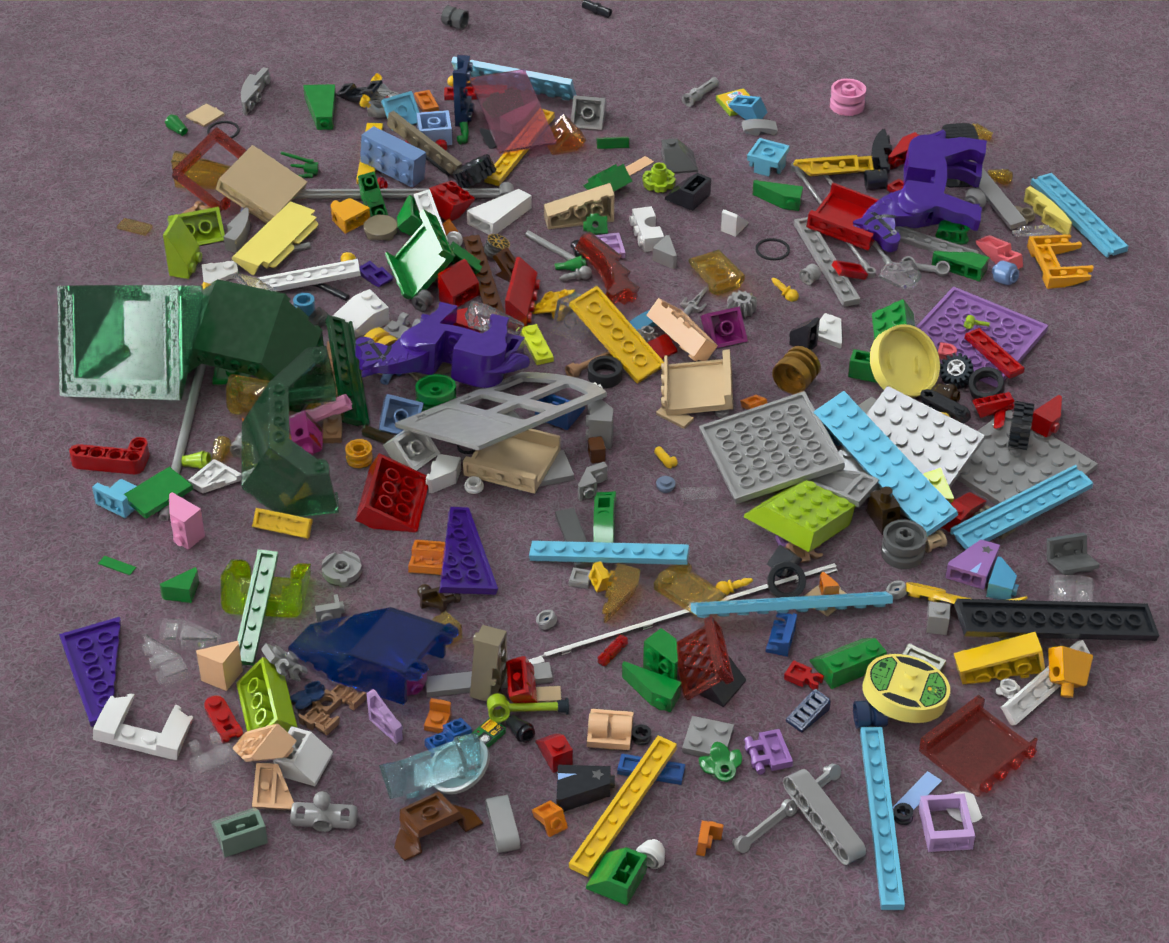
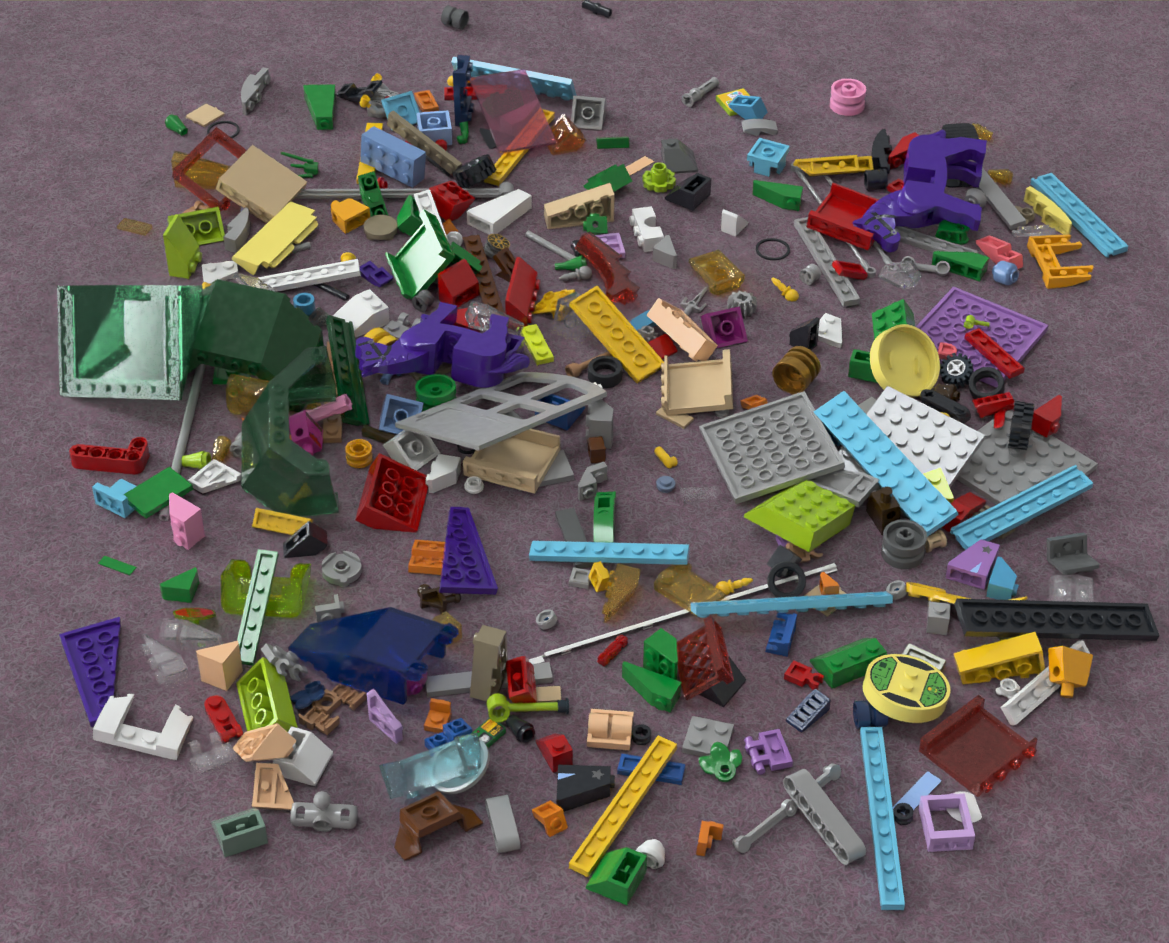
none -> piece [173,607,216,627]
none -> black slope [283,521,328,558]

